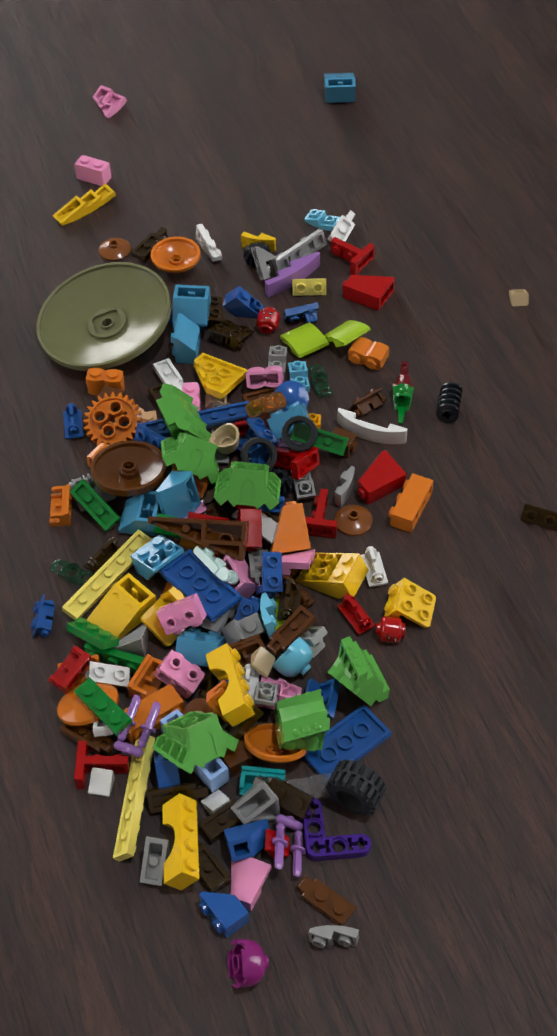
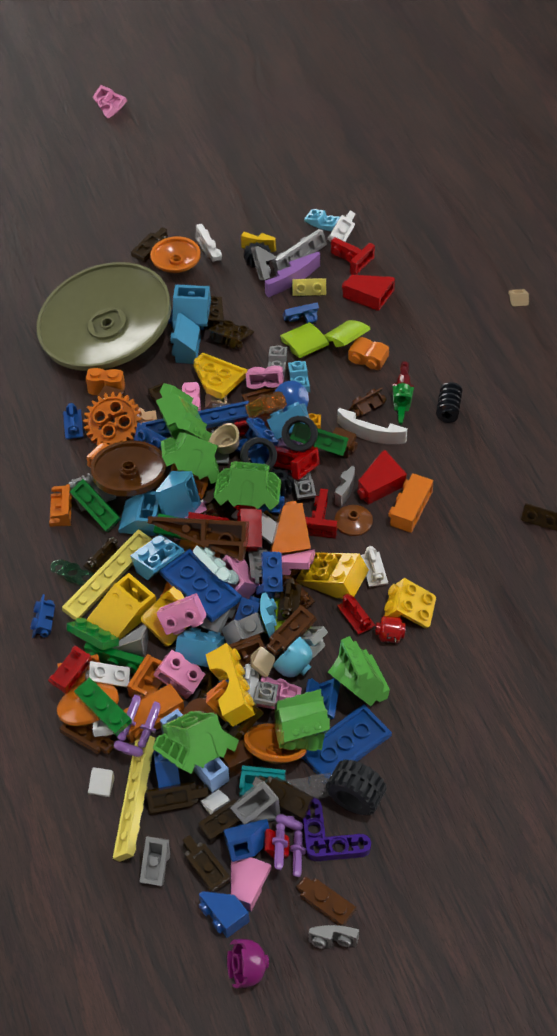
yellow slope [52,183,116,226] -> none
bright pink brick [74,155,111,186] -> none
red bracket [74,741,130,790] -> none
dark orange dish [98,238,131,261] -> none
white hinge [153,358,184,391] -> none
yellow arch [162,793,199,891] -> none
blue slope [223,286,264,318] -> none
red head [256,307,280,334] -> none
clear green piece [308,364,332,397] -> none
dark azure slope [324,73,356,103] -> none

